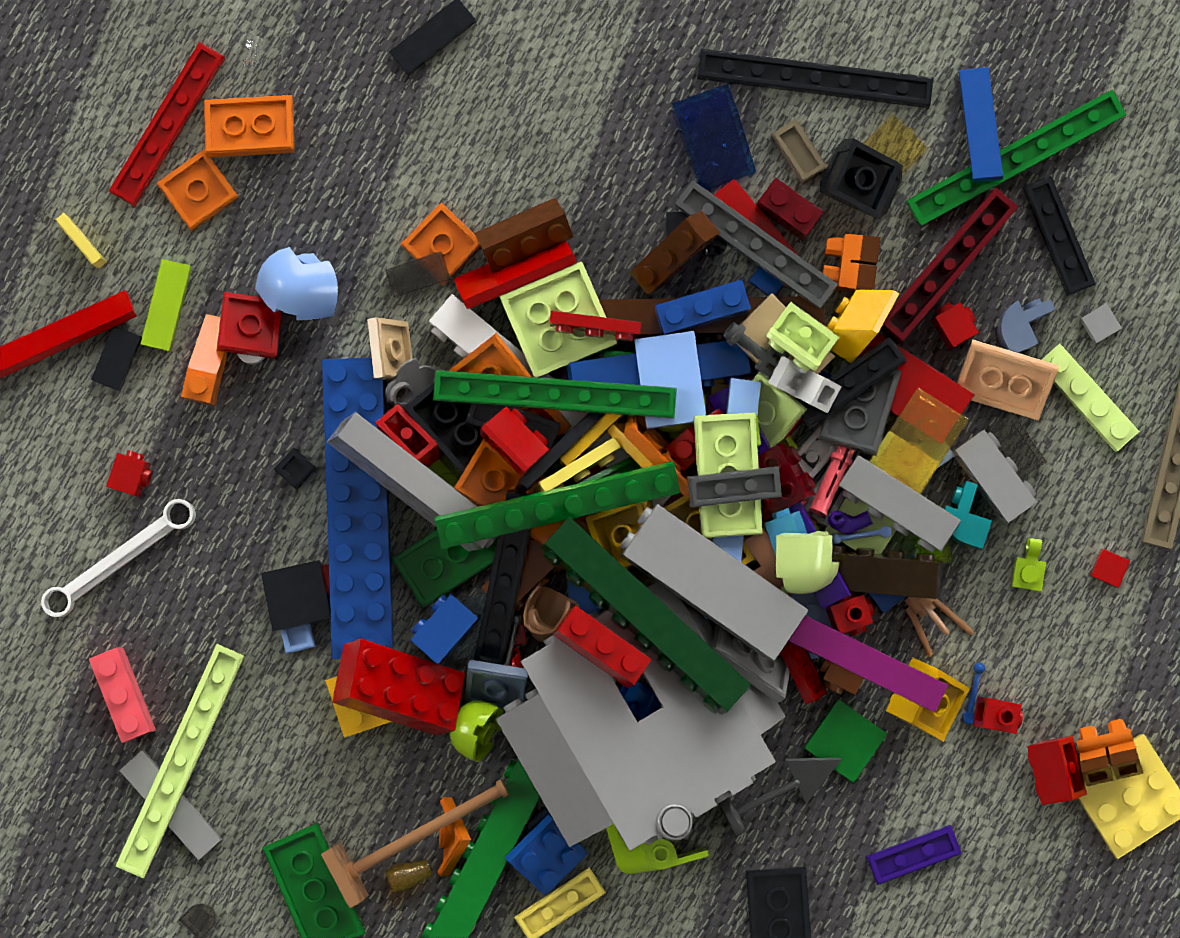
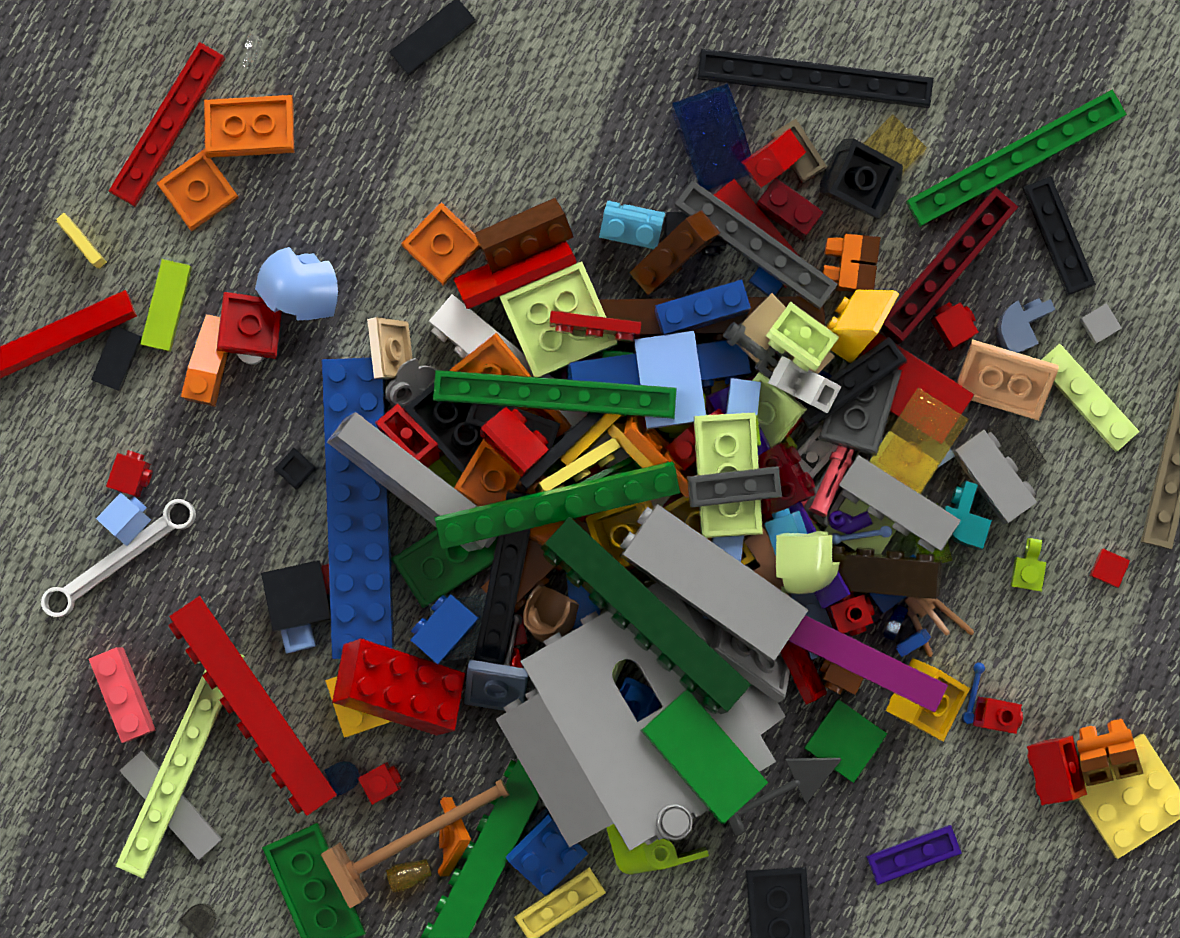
clear smoke tile [385,251,451,298] -> none
lime cylinder [450,700,504,762] -> none
red brick [552,605,652,688] -> none
blue tile [959,67,1003,183] -> none
none -> light blue brick [96,493,151,546]
none -> red brick [168,596,337,816]
none -> tile [324,761,360,797]
none -> red brick [358,762,402,805]
none -> medium azure brick [599,201,665,249]
none -> green tile [640,689,768,824]
none -> red slope [741,128,806,188]
none -> clear blue tile [883,605,908,641]
none -> blue tile [896,628,931,657]

